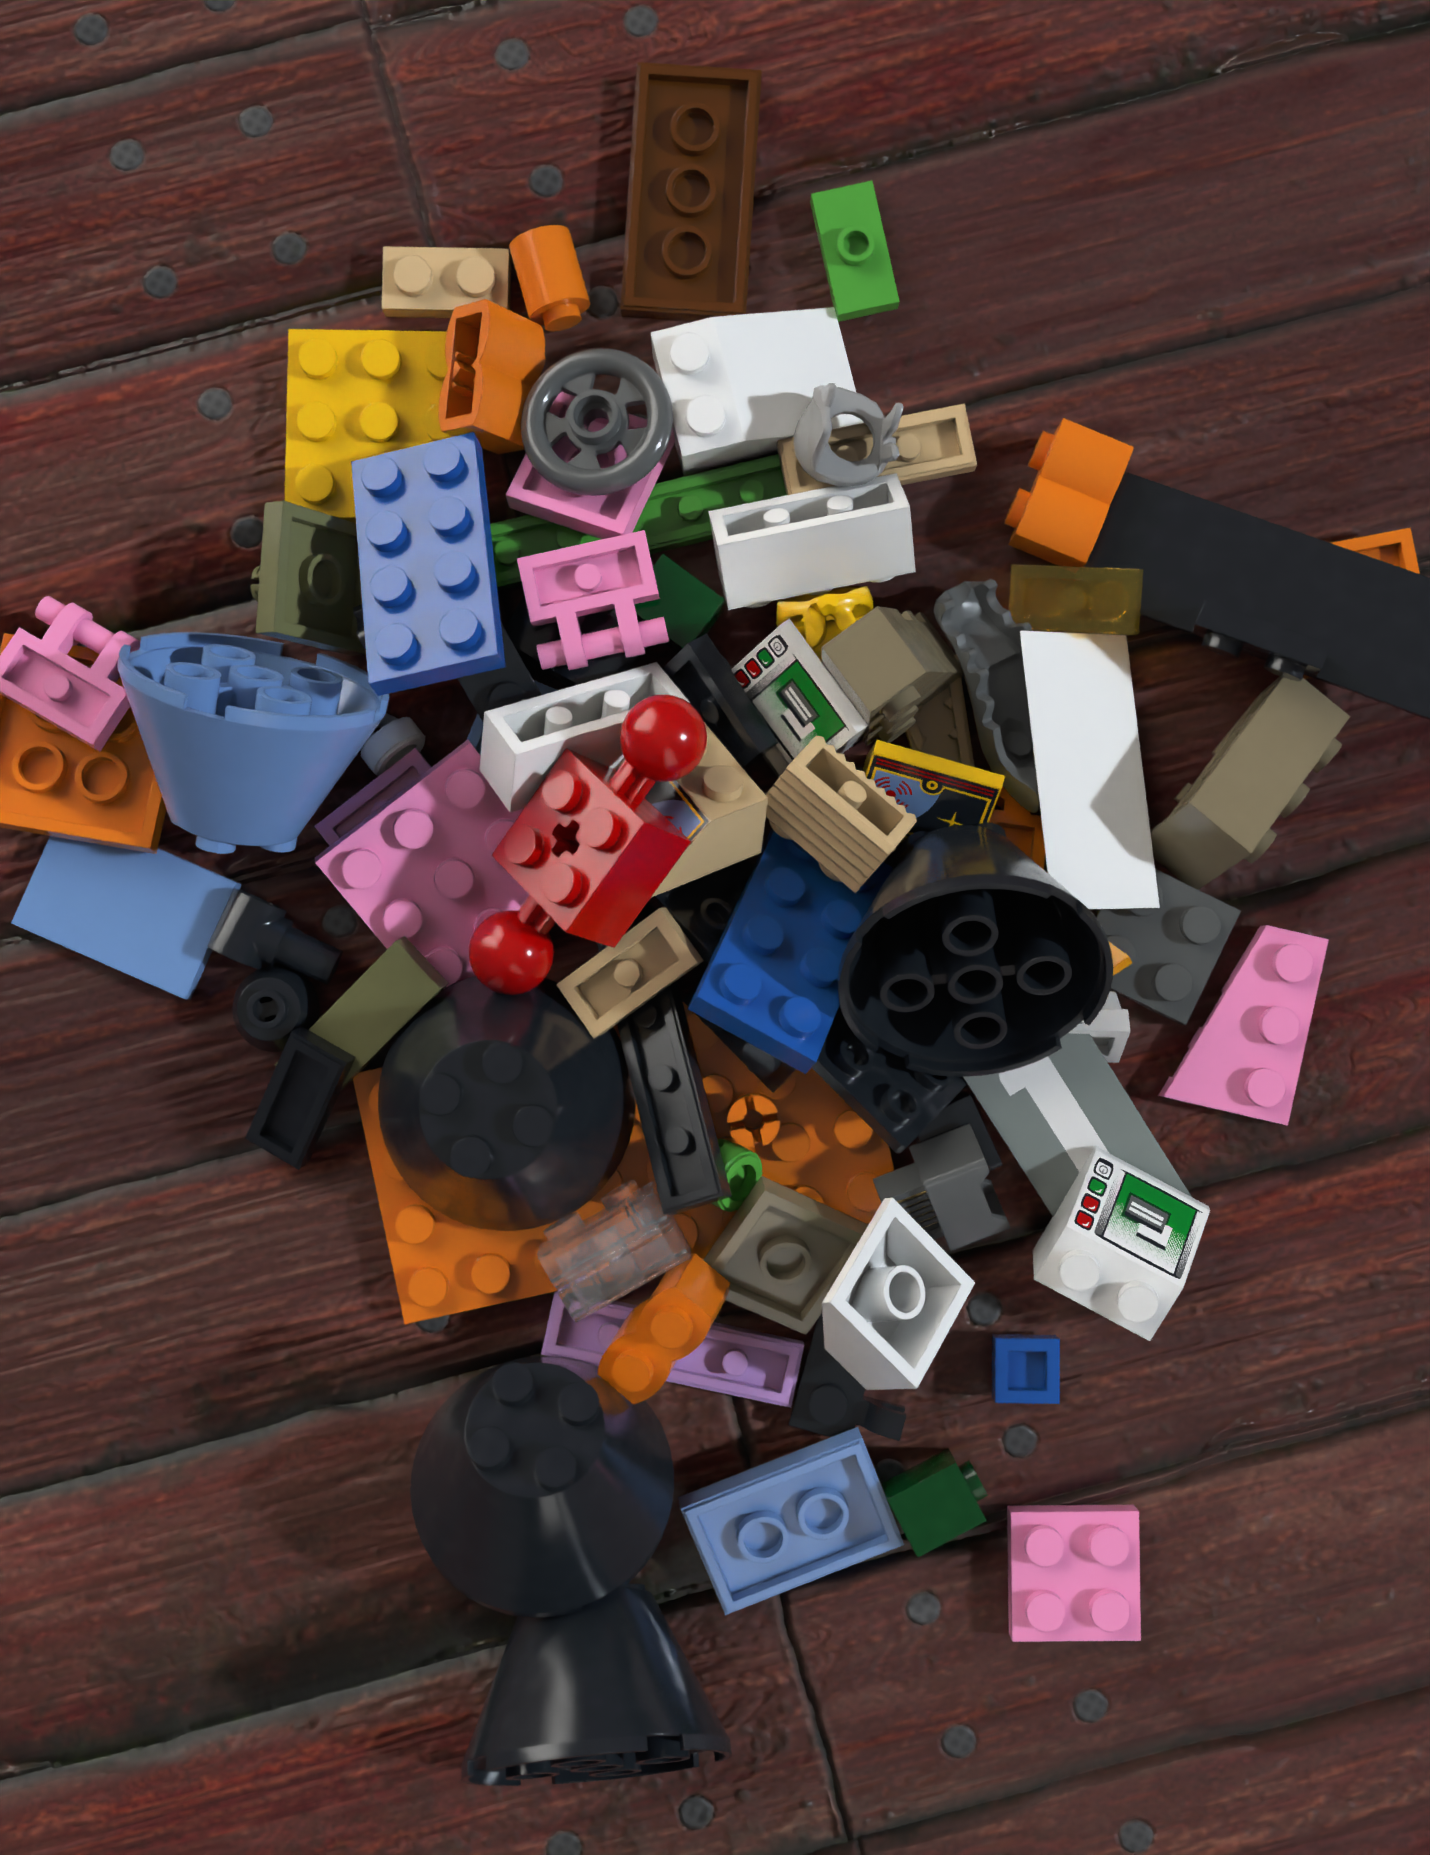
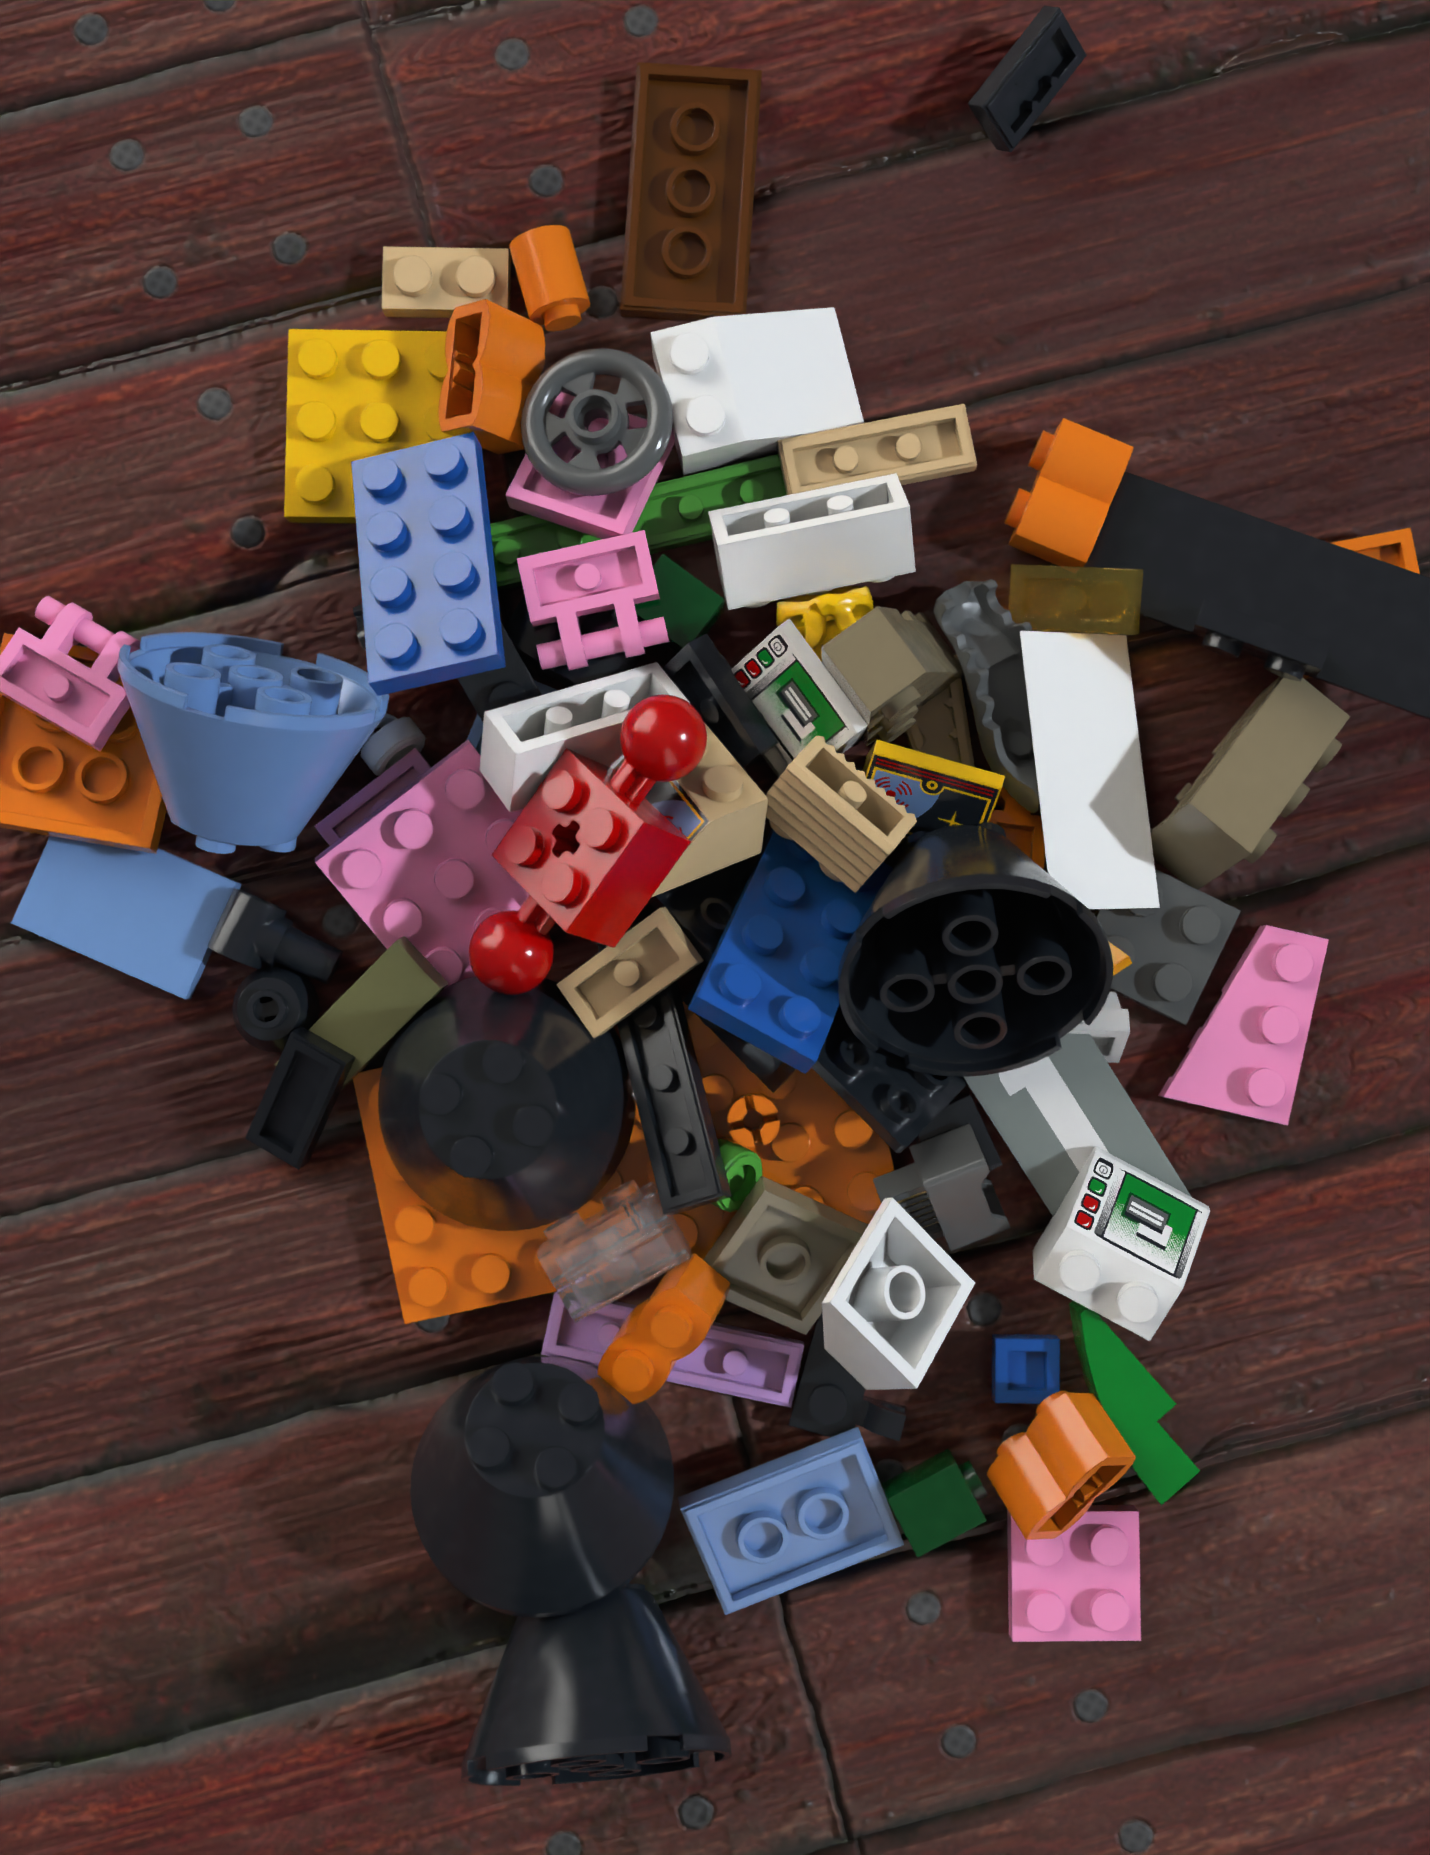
olive tile [251,500,366,656] -> none
light grey piece [794,383,903,487] -> none
bright green plate [810,180,900,322] -> none
none -> black plate [968,5,1087,152]
none -> orange brick [987,1391,1136,1540]
none -> green slope [1069,1301,1200,1506]

